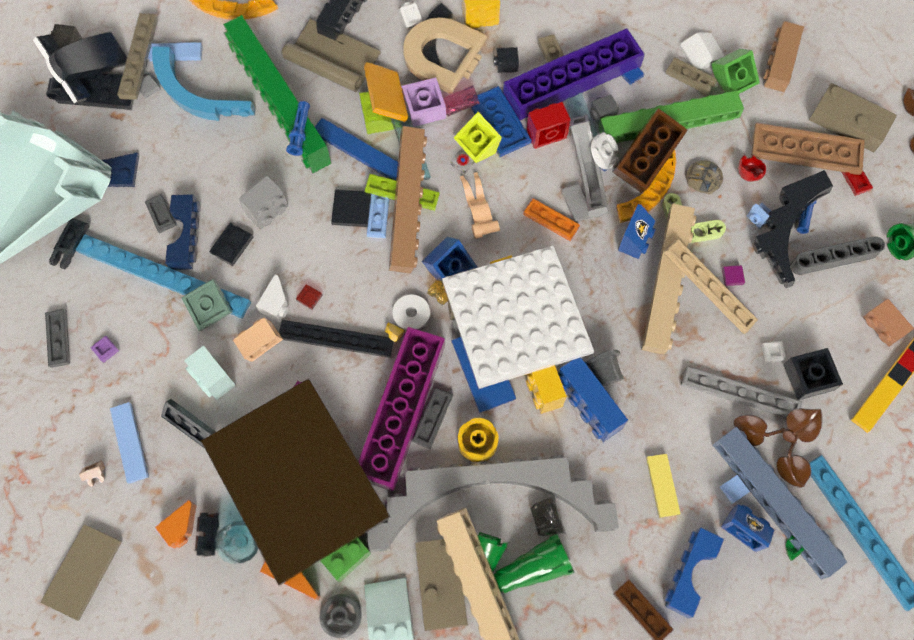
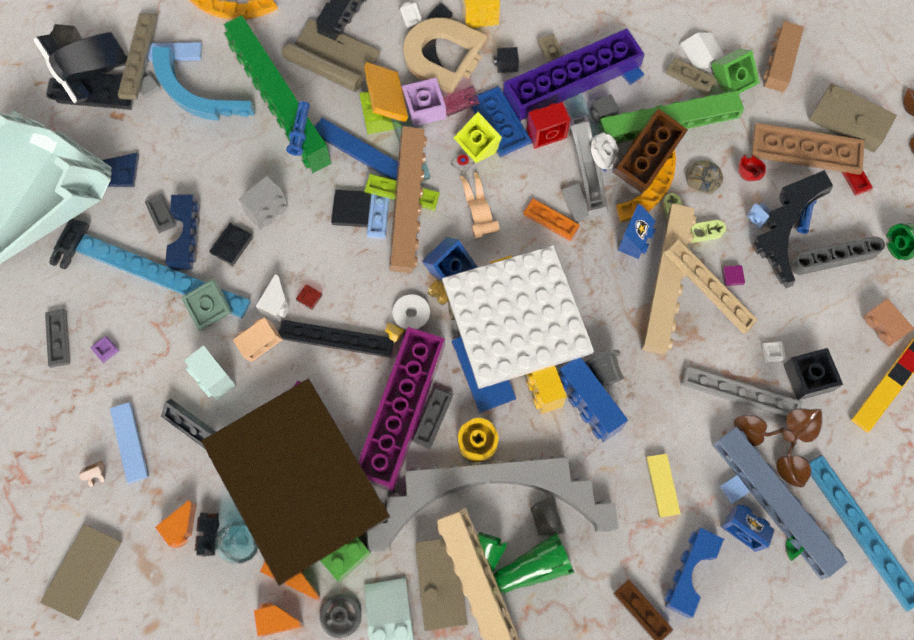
none -> orange slope [254,602,303,637]

